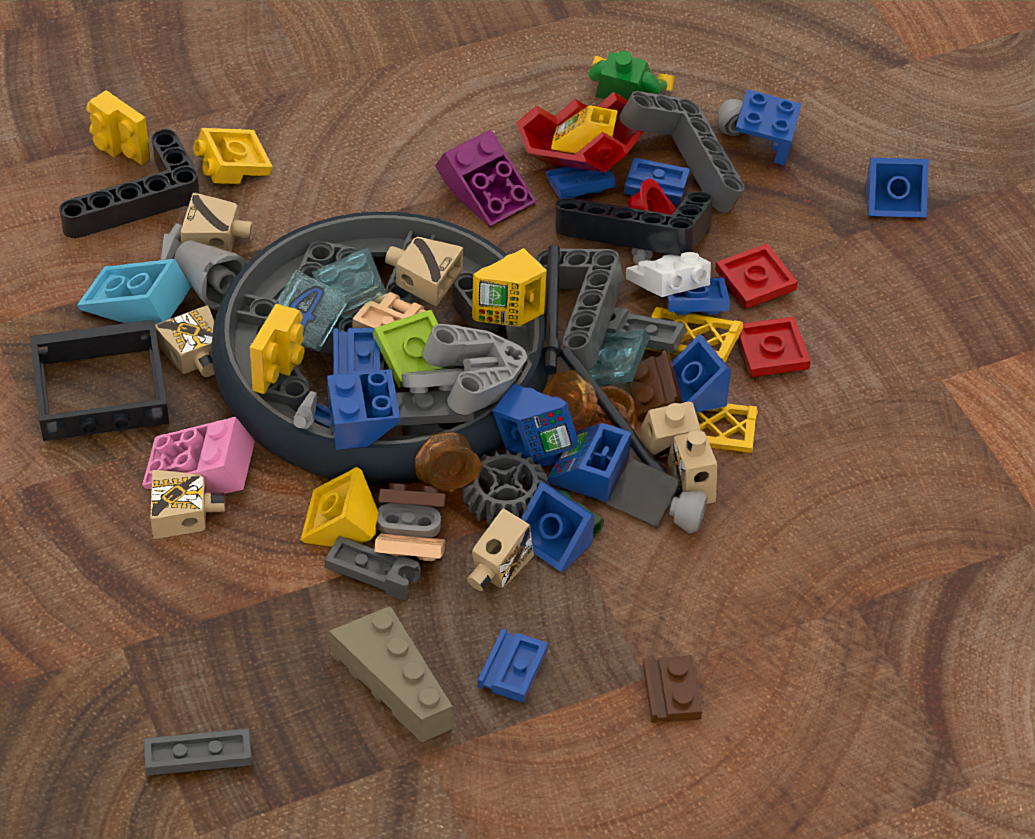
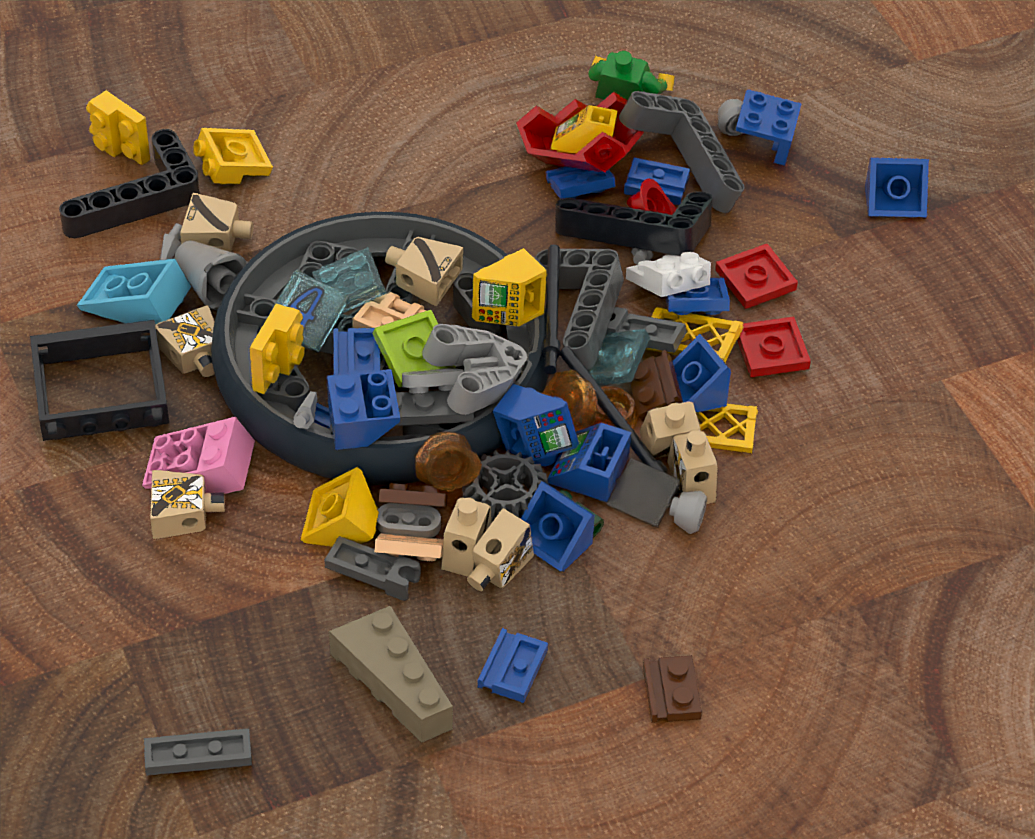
magenta slope [435,129,537,227] -> none
none -> tan torso [442,497,492,576]

